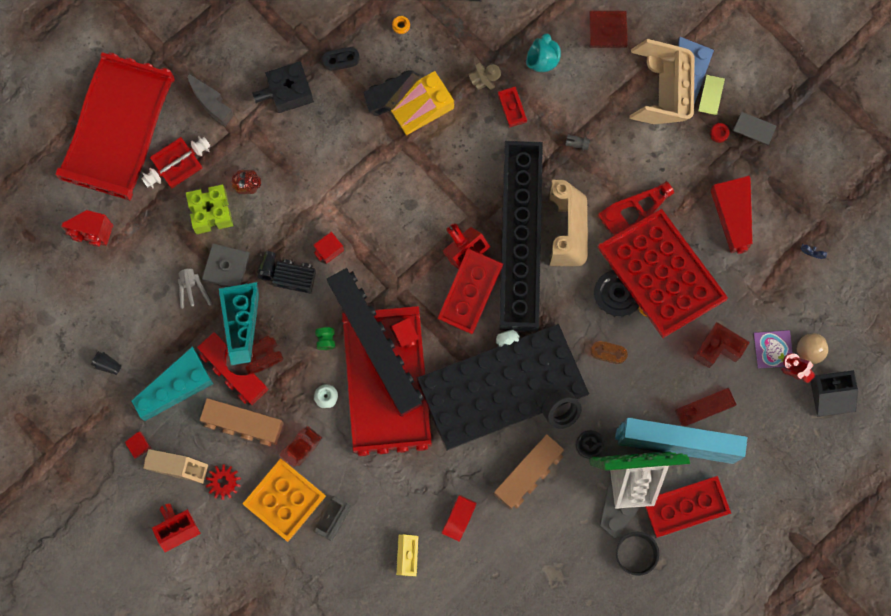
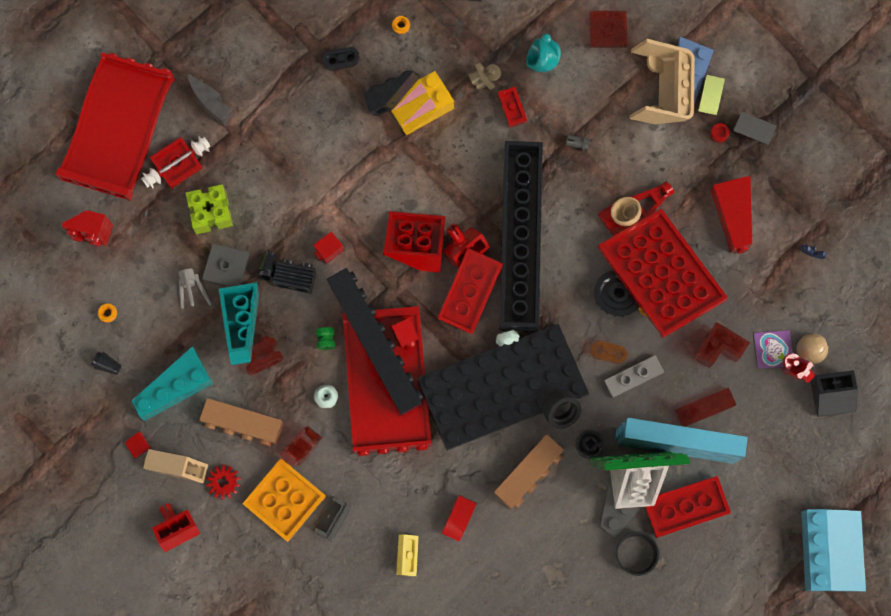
red arch [197,332,269,405] -> none
clear red head [232,170,261,194] -> none
black brick [252,61,314,113] -> none
tan windscreen [549,180,588,266] -> none
none -> light orange plate [98,303,117,323]
none -> red slope [384,211,446,273]
none -> light grey plate [604,355,664,398]
none -> tan piece [611,197,642,226]
none -> medium azure slope [801,509,866,591]

